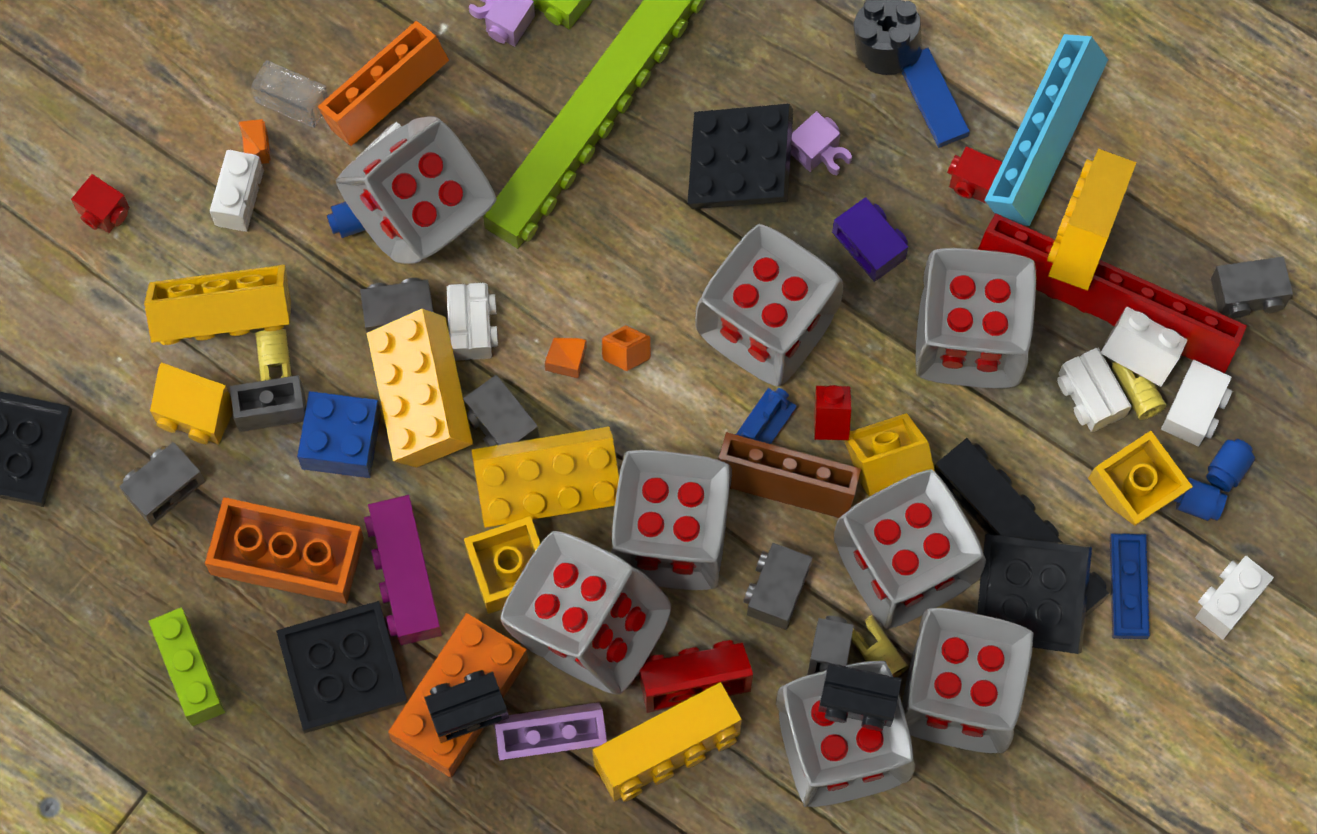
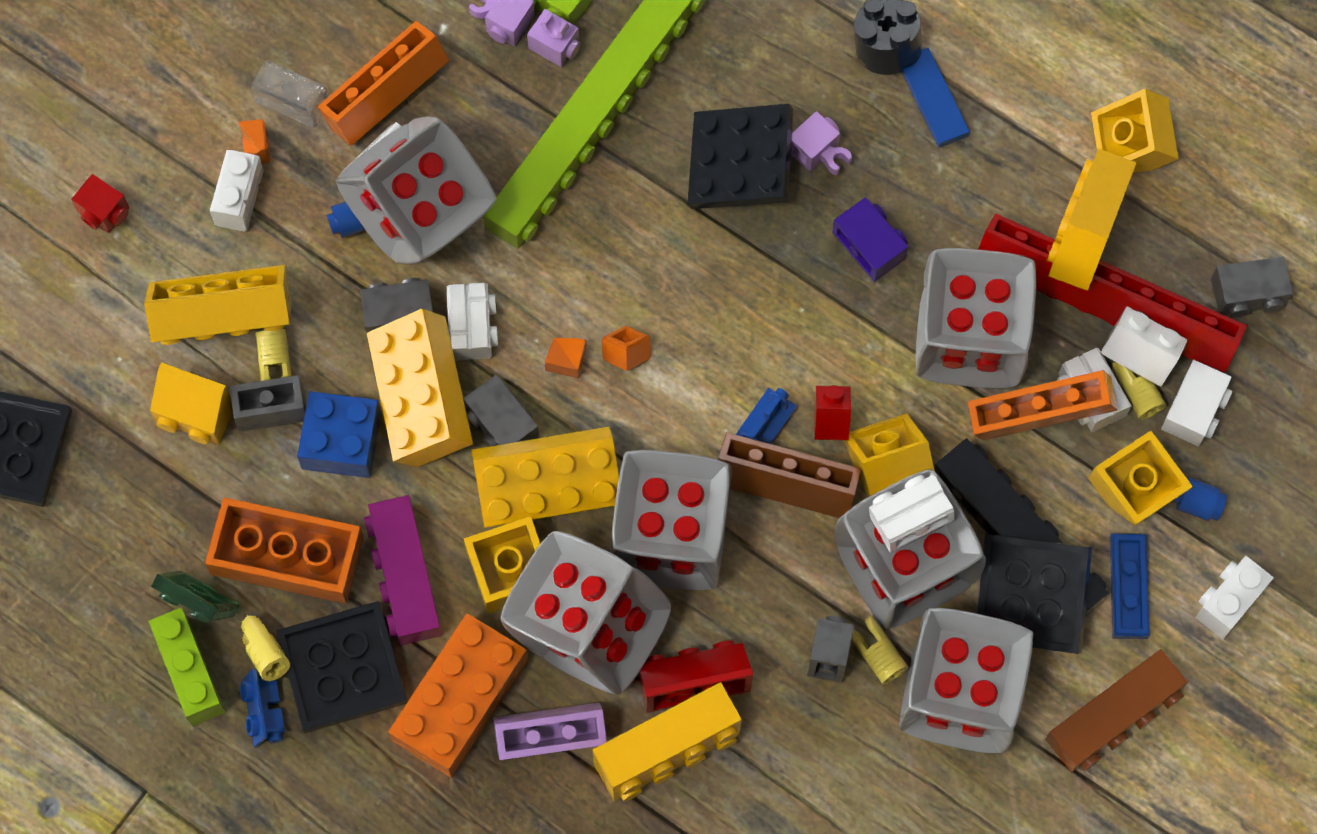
flat silver brick [119,442,205,526] -> none
black brick [424,670,509,743] -> none
light grey piece [695,224,844,387] -> none
flat silver brick [743,543,812,630] -> none
light grey piece [776,661,915,807] -> none
black brick [818,663,902,731] -> none
red brick [947,146,1002,203] -> none
medium azure brick [984,34,1108,226] -> none
blue brick [1206,439,1255,492] -> none
none -> clear green plate [151,571,240,623]
none -> blue hinge [240,669,285,747]
none -> light yellow hinge [241,615,290,681]
none -> lavender brick [527,9,581,68]
none -> white brick [869,474,954,553]
none -> orange brick [968,370,1118,441]
none -> dark orange brick [1045,649,1188,773]
none -> yellow slope [1091,89,1179,172]

